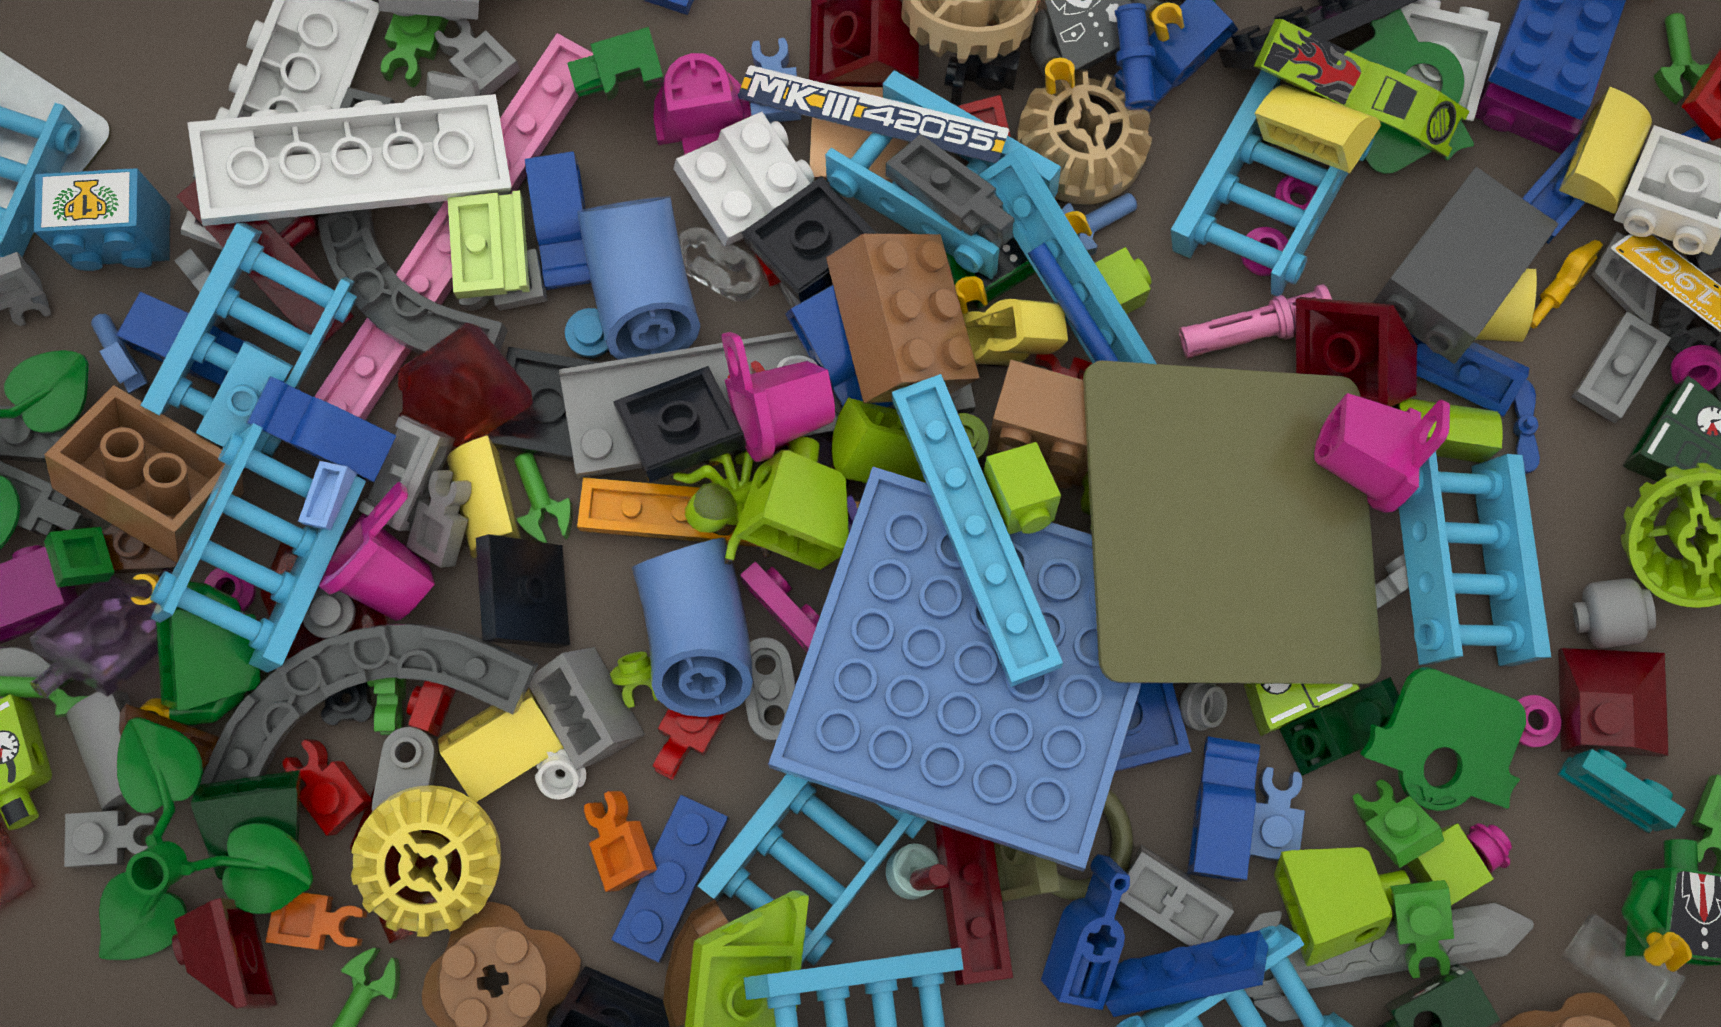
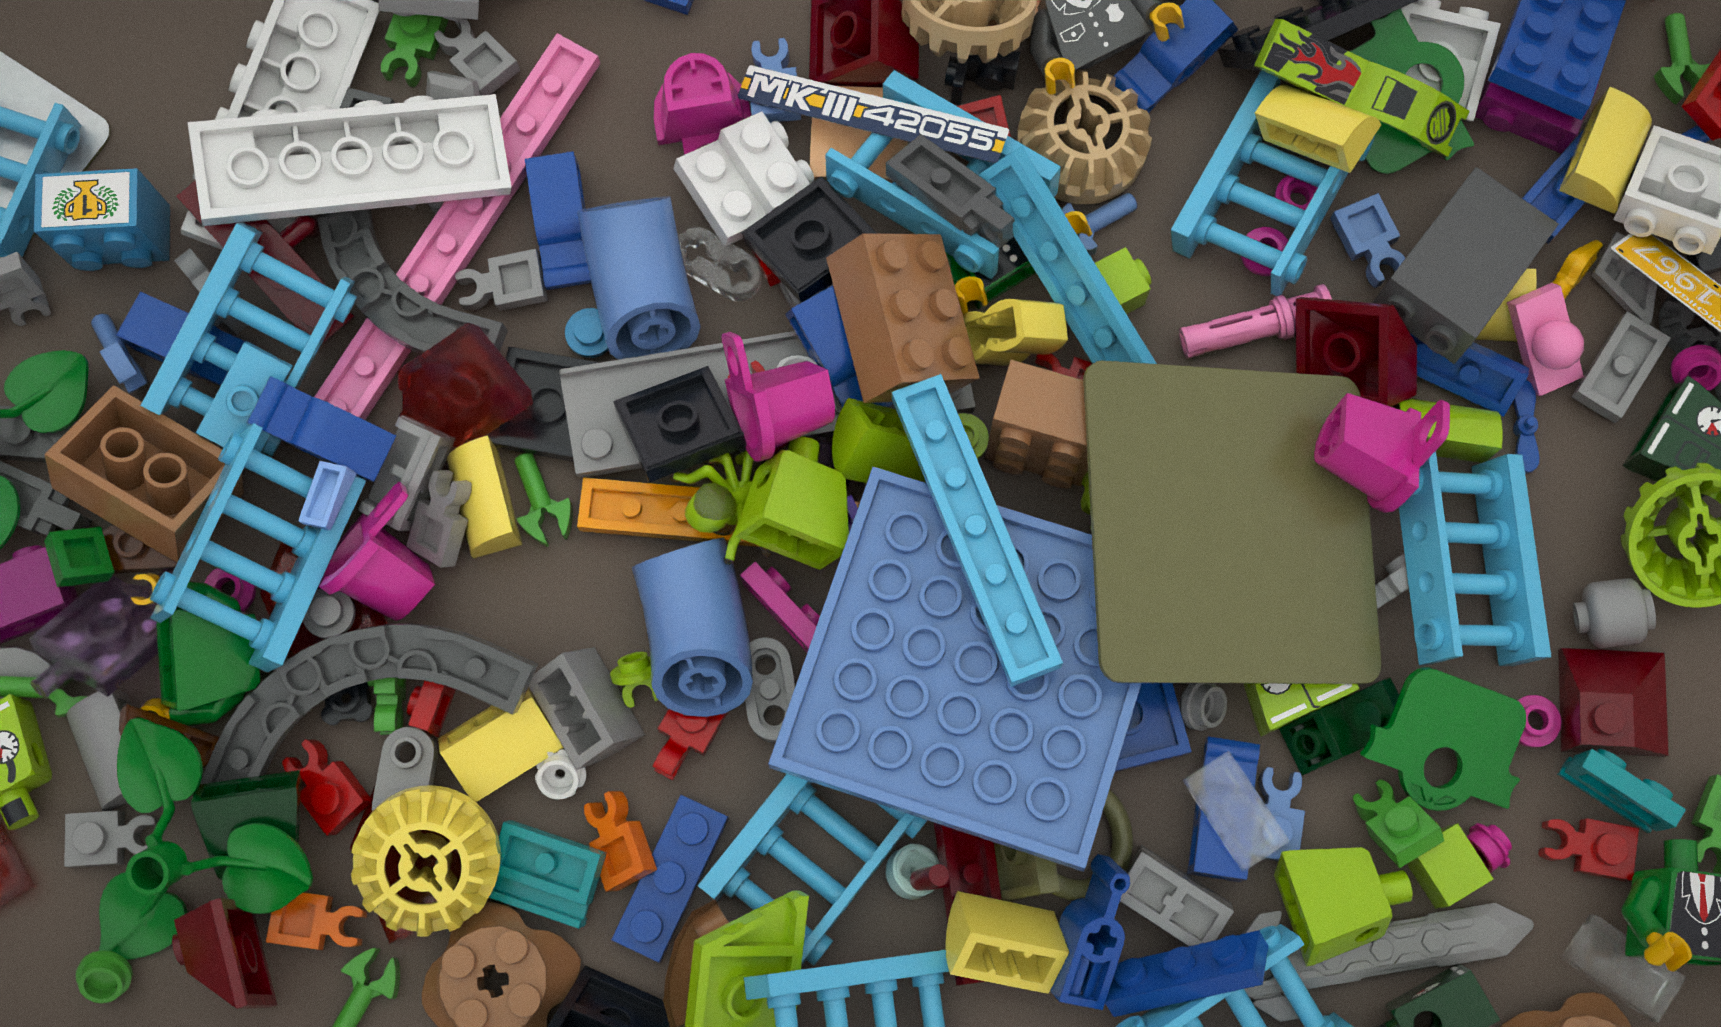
yellowish green plate [447,190,530,299] -> none
black plate [476,534,570,648] -> none
green hips [567,27,664,101] -> none
lime brick [983,442,1061,535] -> none
blue bar [1027,242,1120,362] -> none
blue pin [1114,3,1157,110] -> none
bright green plate [1390,880,1454,979] -> none
none -> bright green plate [75,951,133,1003]
none -> teal plate [489,820,607,929]
none -> light yellow brick [946,891,1069,994]
none -> clear plate [1182,751,1290,872]
none -> medium blue plate [1330,193,1405,288]
none -> bright pink tile [1507,283,1584,397]
none -> red plate [1538,818,1639,882]

